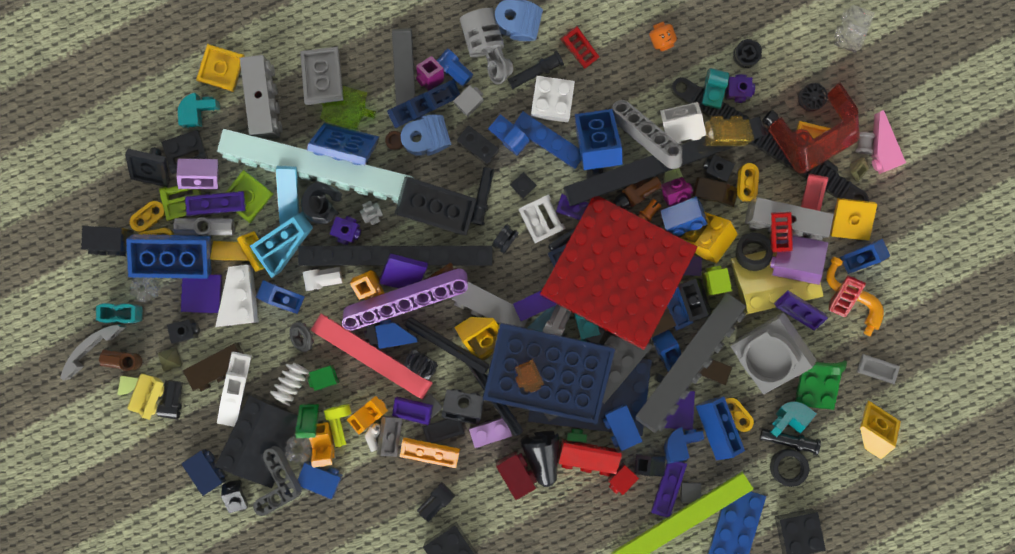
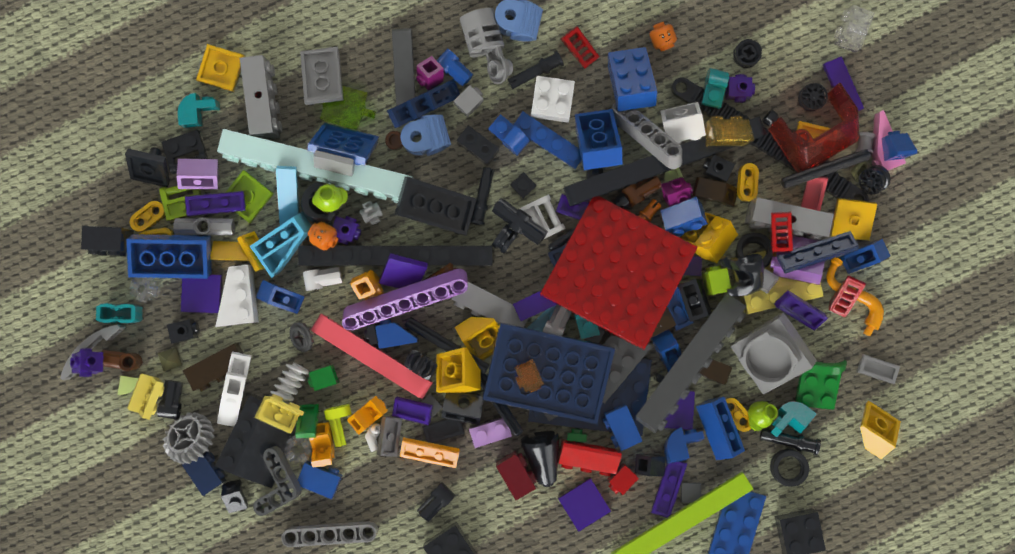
none -> dark purple brick [70,348,103,377]
none -> light grey gear [163,412,215,464]
none -> light yellow bracket [255,394,304,434]
none -> light grey beam [281,521,378,547]
none -> orange head [308,222,338,250]
none -> lime piece [312,184,348,212]
none -> light grey tile [313,150,354,176]
none -> yellow slope [436,347,481,393]
none -> black piece [492,198,548,245]
none -> dark purple tile [558,478,611,532]
none -> blue brick [608,47,657,111]
none -> black piece [720,254,764,296]
none -> lime piece [748,401,778,431]
none -> light grey tile [760,268,779,294]
none -> dark blue tile [777,231,859,274]
none -> black axle [781,149,871,189]
none -> dark purple tile [823,56,864,117]
none -> black wheel [858,165,891,195]
none -> blue slope [882,131,917,161]

